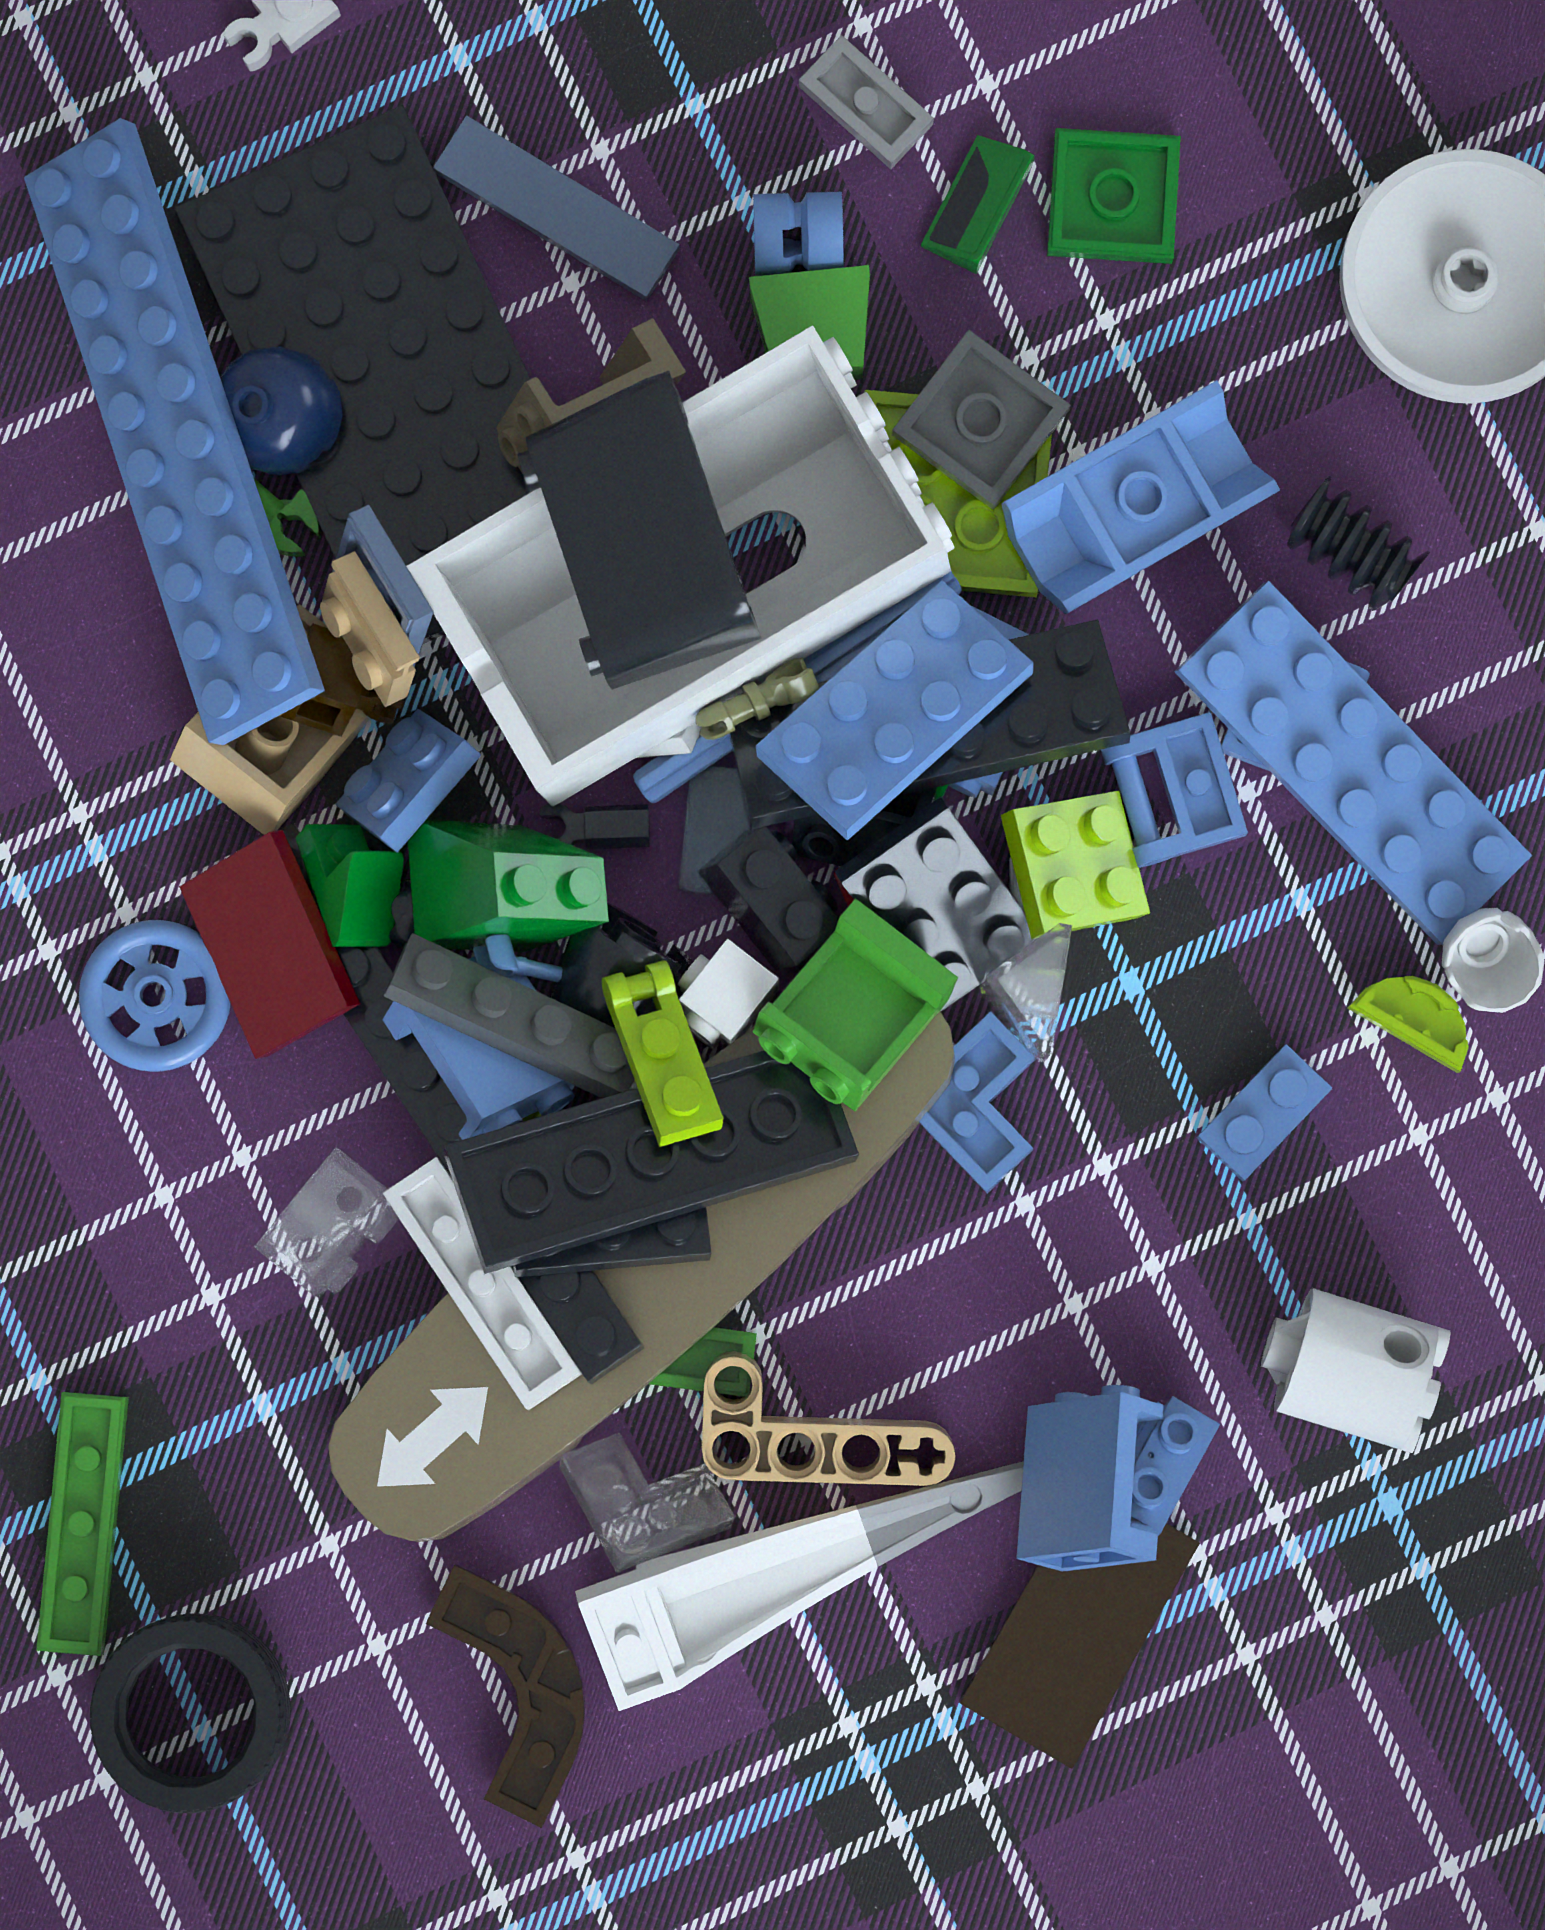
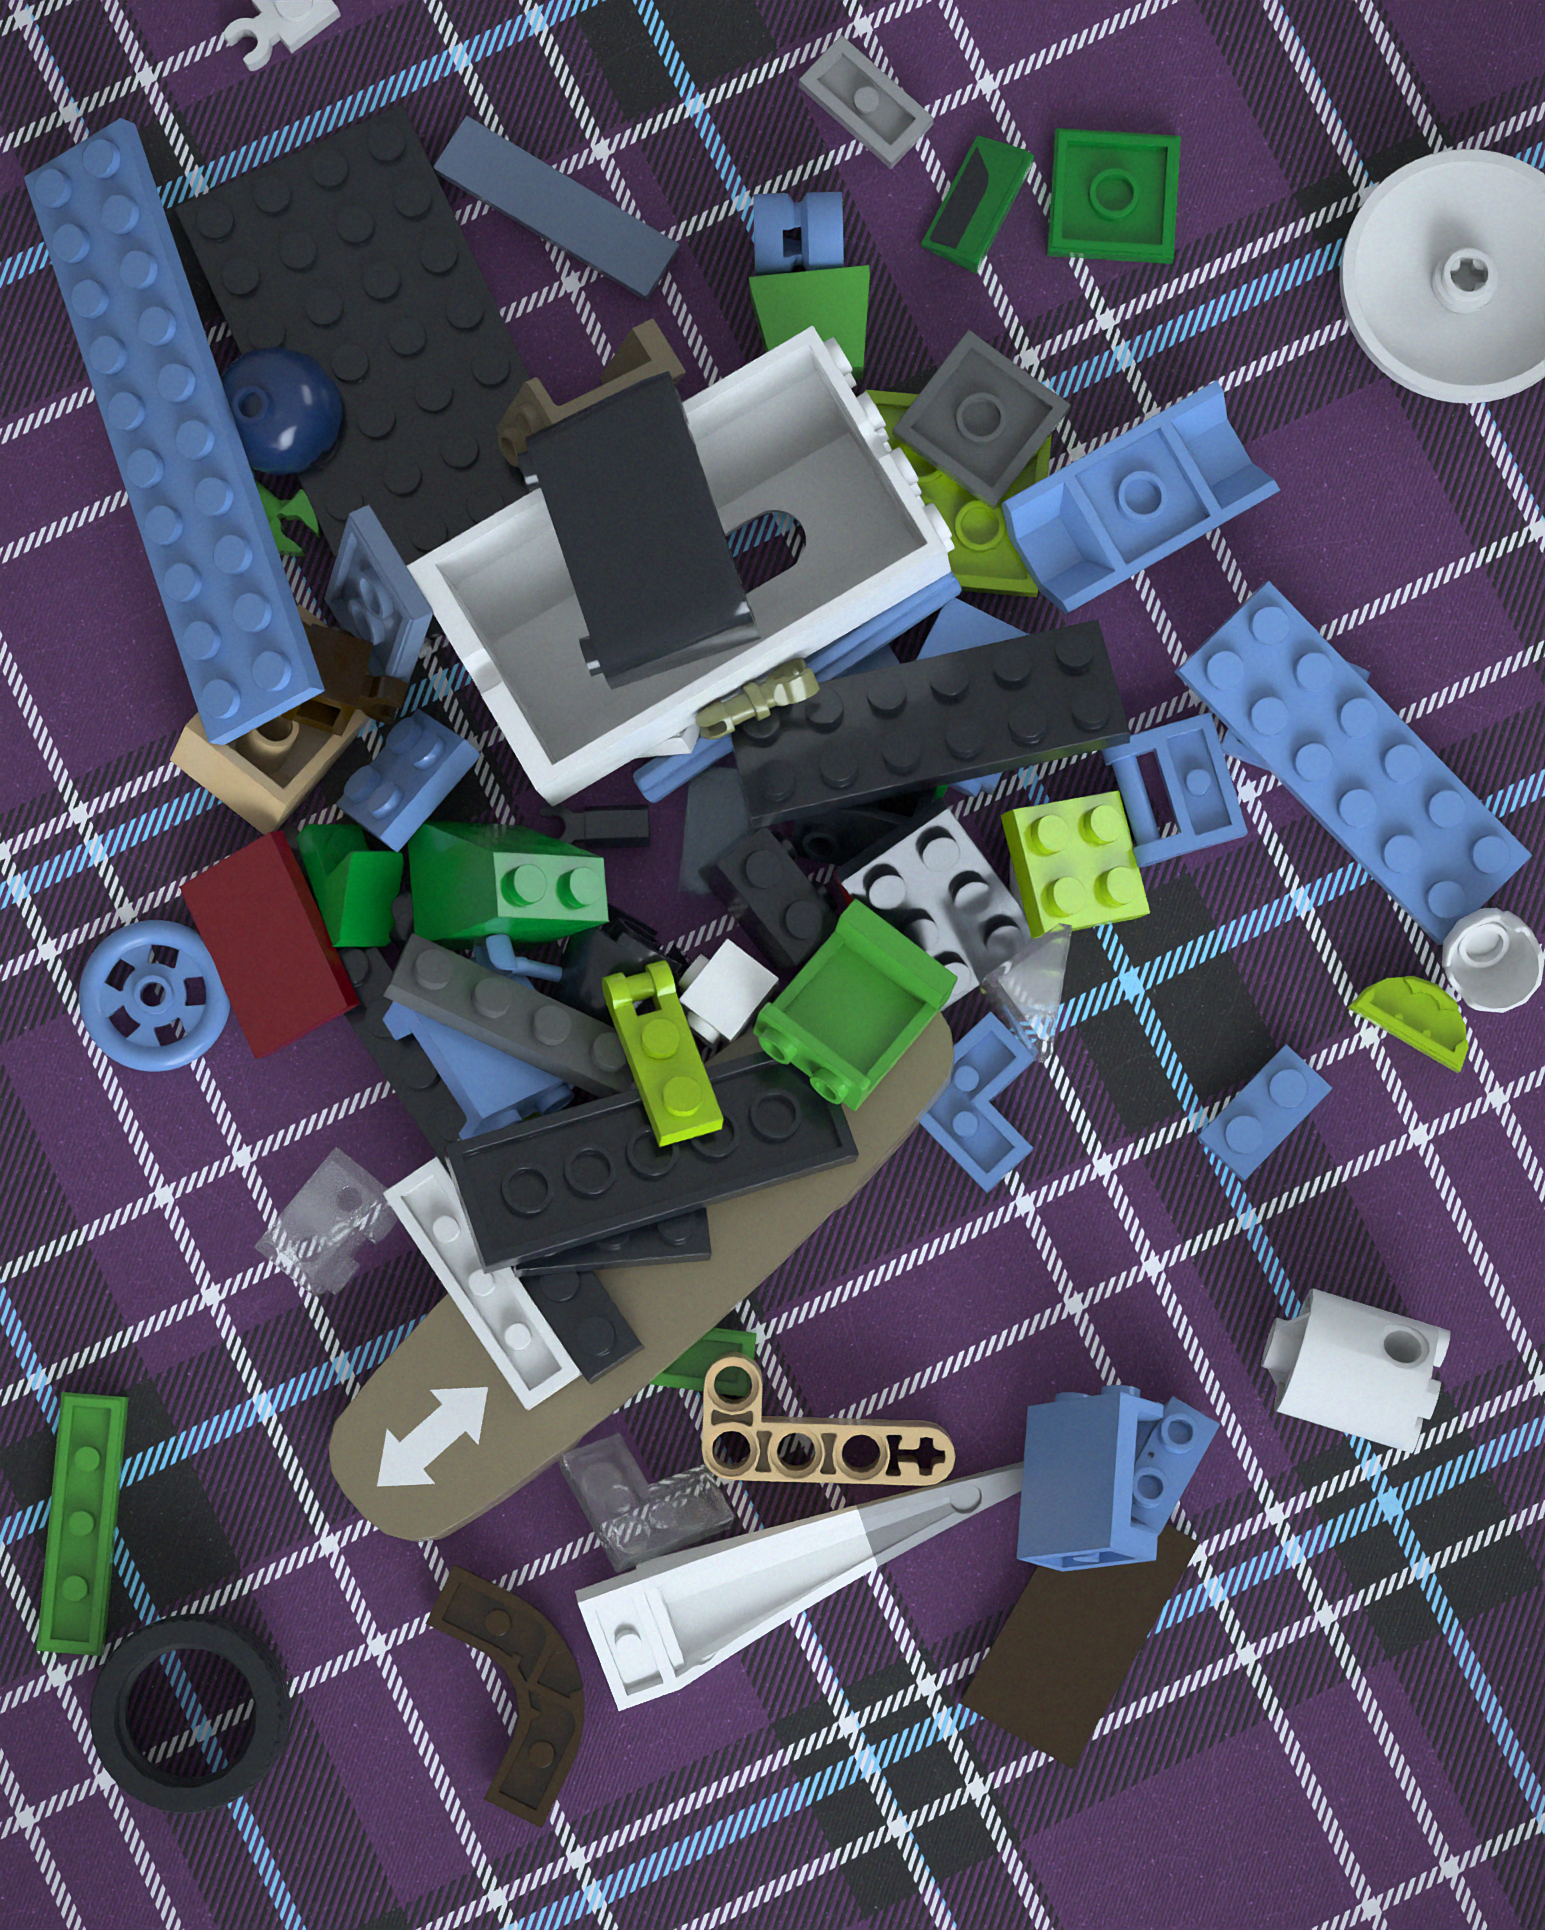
tan plate [320,551,420,707] -> none
medium blue plate [756,580,1033,840] -> none
black piece [1287,476,1430,611] -> none

